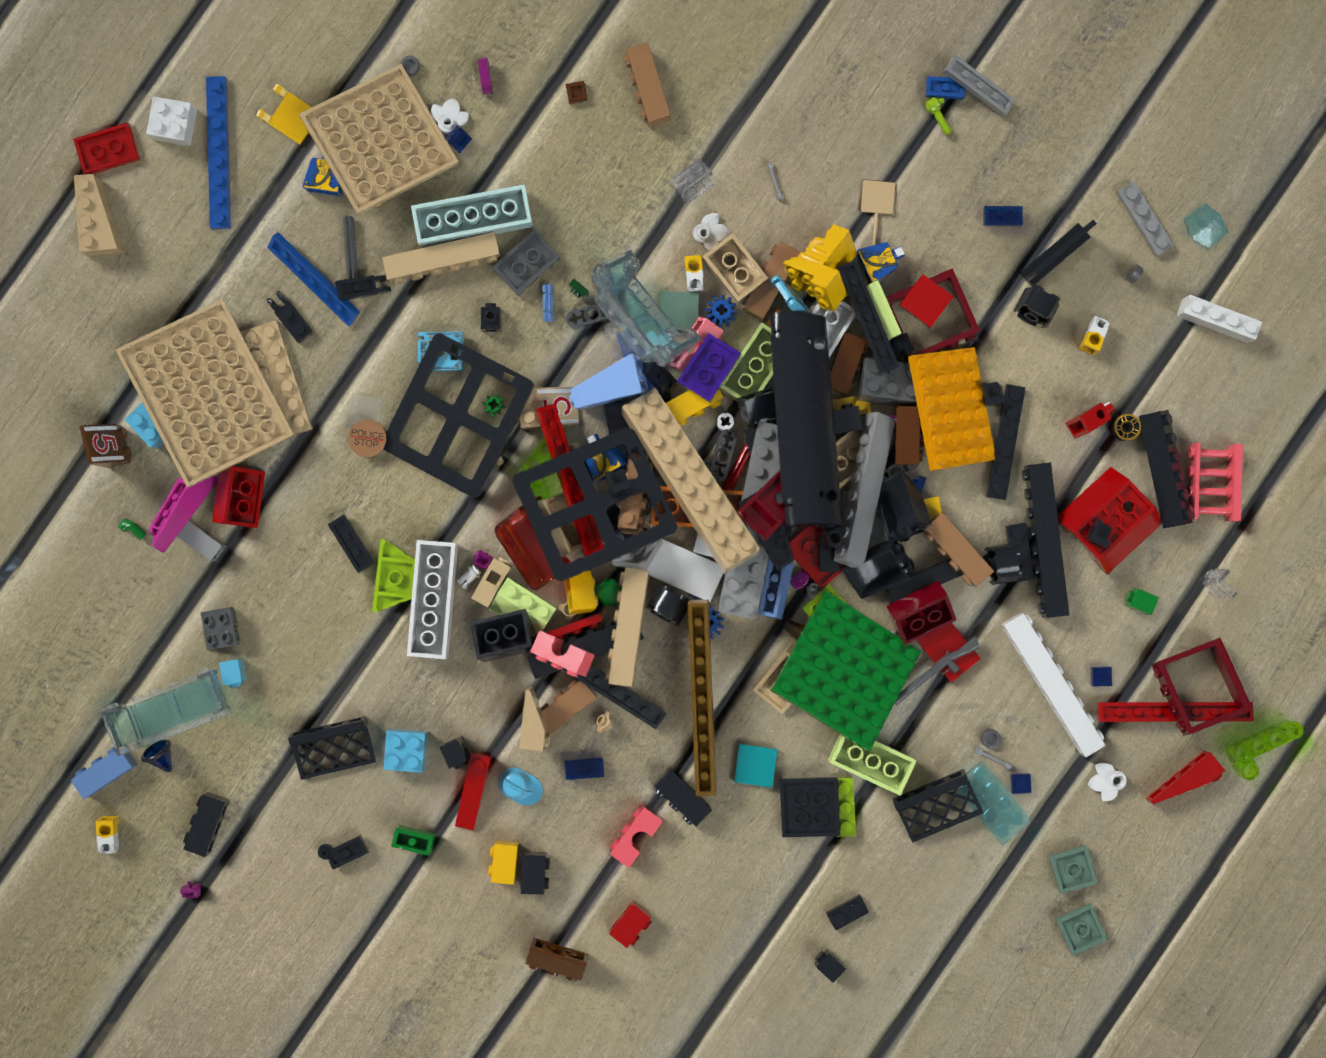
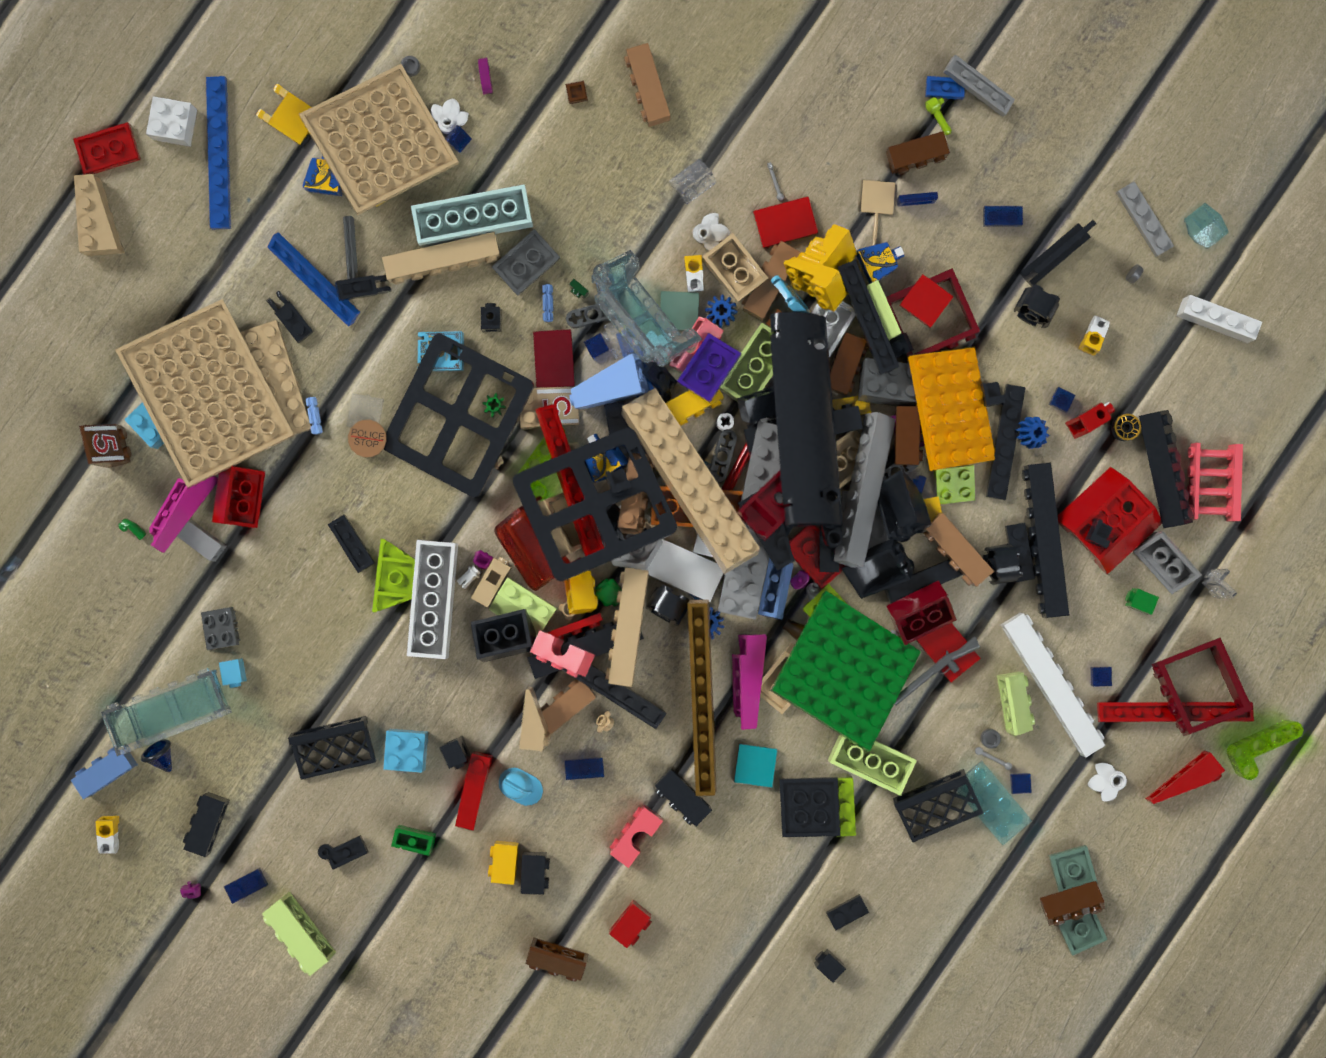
none -> clear blue plate [224,868,268,904]
none -> yellowish green brick [262,891,336,976]
none -> light blue axle [306,397,323,435]
none -> dark red tile [533,329,575,388]
none -> clear blue tile [584,333,610,359]
none -> dark pink wedge [732,634,767,730]
none -> red tile [753,196,818,249]
none -> reddish brown brick [886,131,950,174]
none -> clear blue tile [897,192,938,207]
none -> lime hinge [934,465,975,504]
none -> yellowish green slope [997,672,1035,736]
none -> blue gear [1016,417,1050,449]
none -> reddish brown brick [1040,881,1105,926]
none -> clear blue plate [1048,387,1076,413]
none -> light grey slope [1133,531,1202,594]

